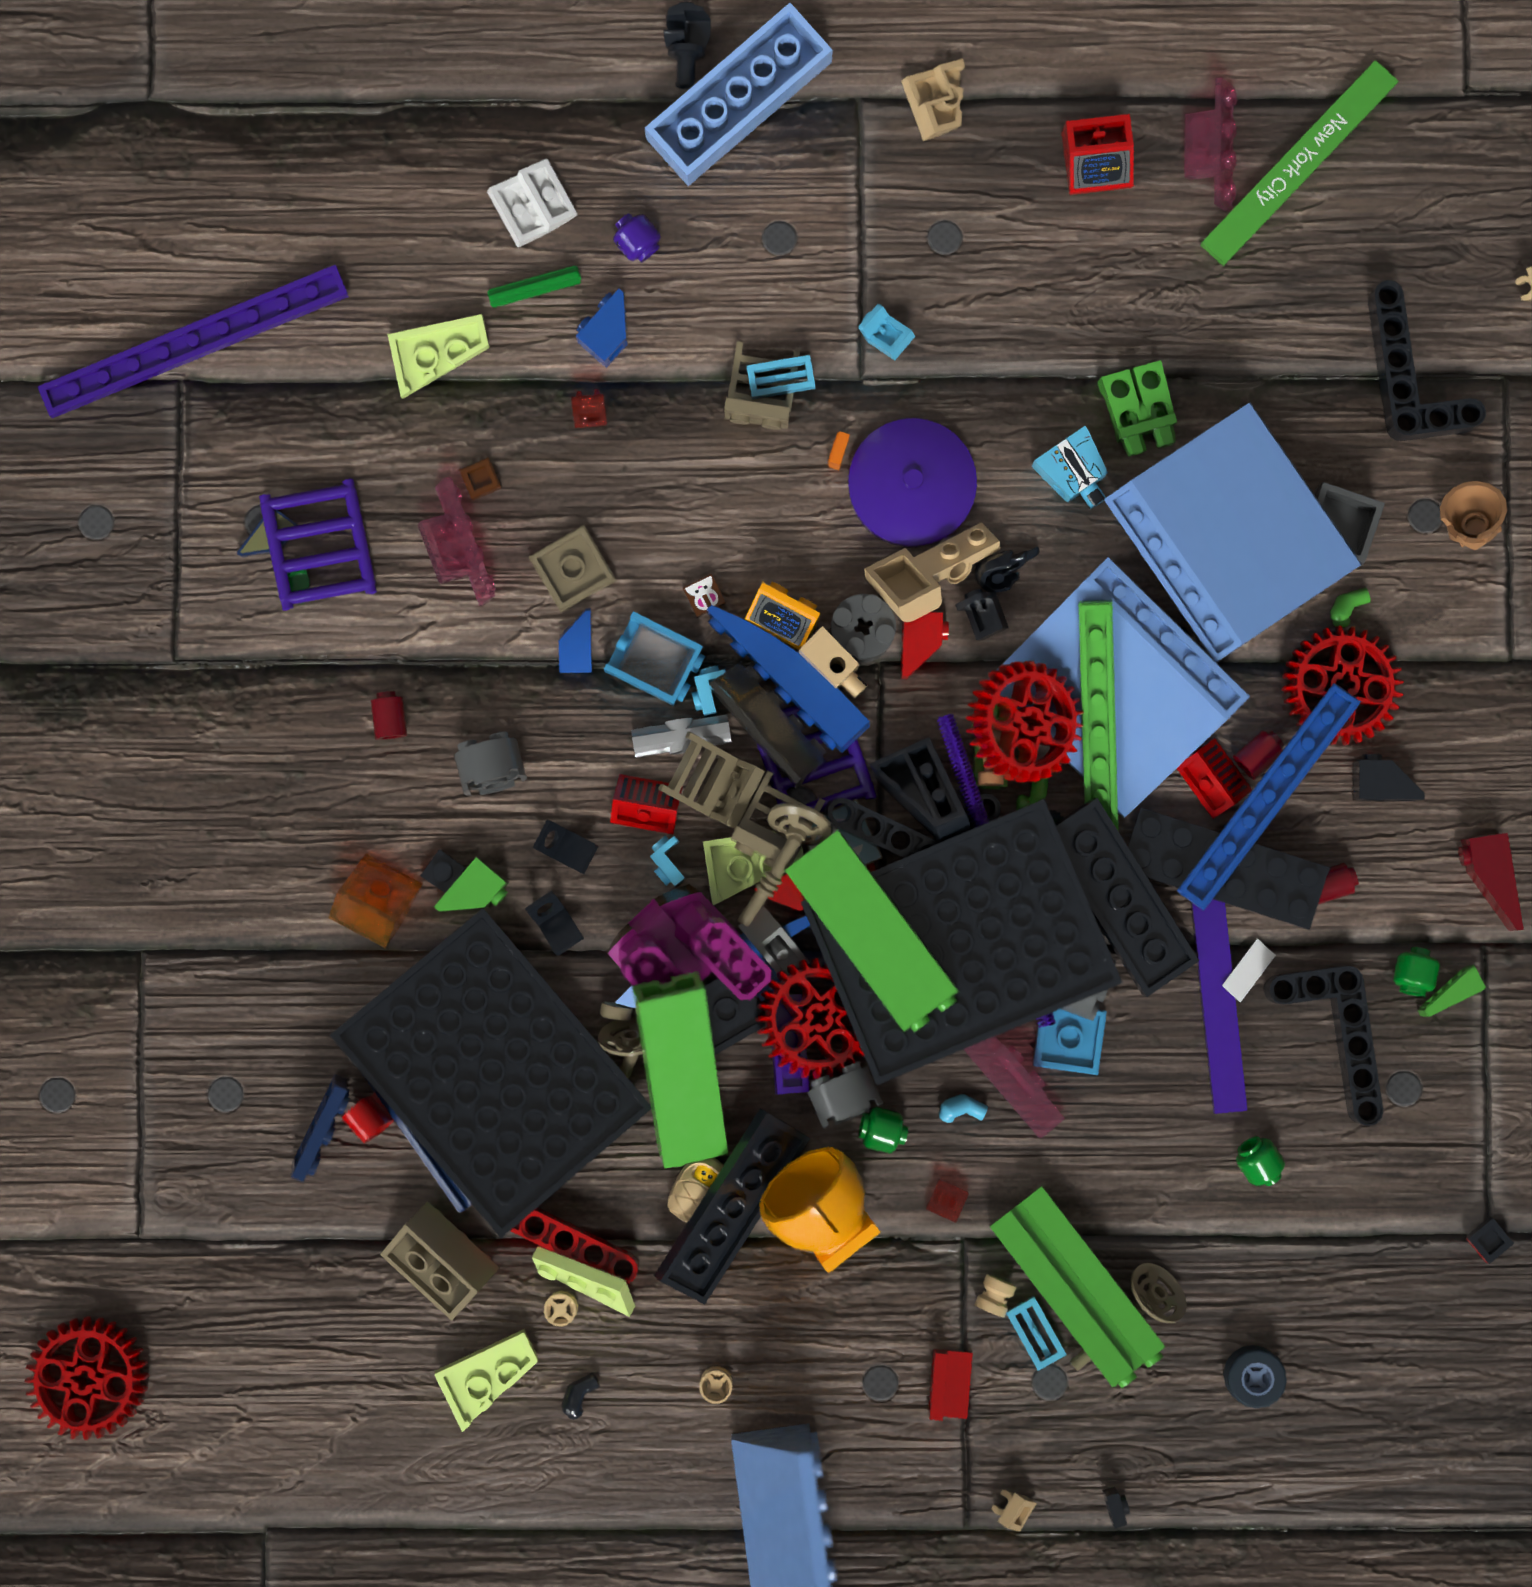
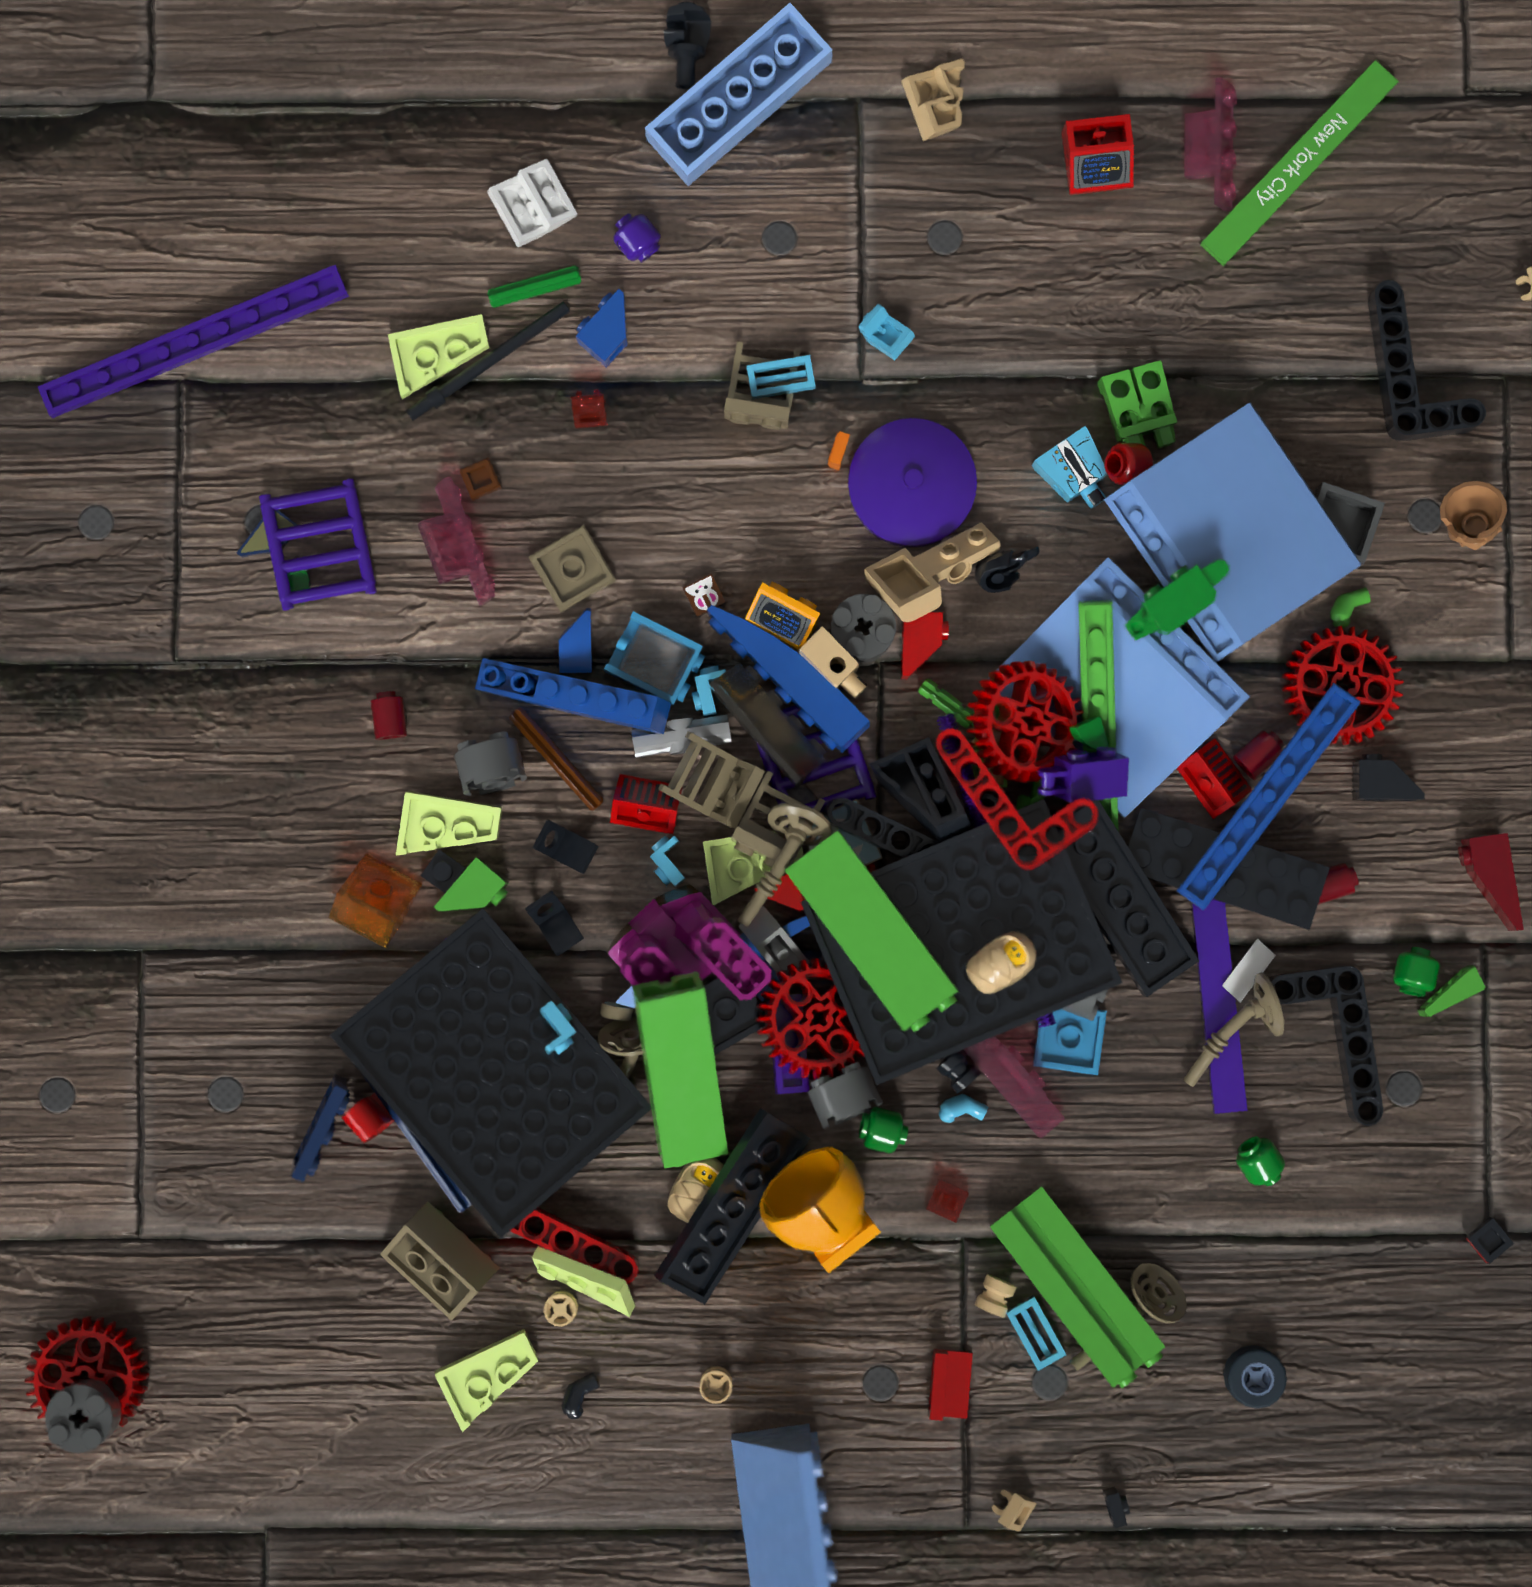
black bracket [955,589,1009,641] -> none
none -> dark grey brick [45,1379,121,1453]
none -> yellowish green wing [396,791,503,856]
none -> black bar [406,301,570,421]
none -> blue slope [475,658,671,734]
none -> reddish brown axle [509,707,604,811]
none -> medium azure bracket [540,1000,576,1055]
none -> bright green axle [918,678,974,728]
none -> red beam [936,729,1098,870]
none -> black wheel [936,1050,982,1093]
none -> tan piece [966,932,1036,994]
none -> dark purple brick [1038,747,1129,803]
none -> green tile [1069,716,1109,749]
none -> red head [1104,443,1153,485]
none -> green hinge [1124,559,1230,642]
none -> dark tan dish [1183,972,1284,1087]

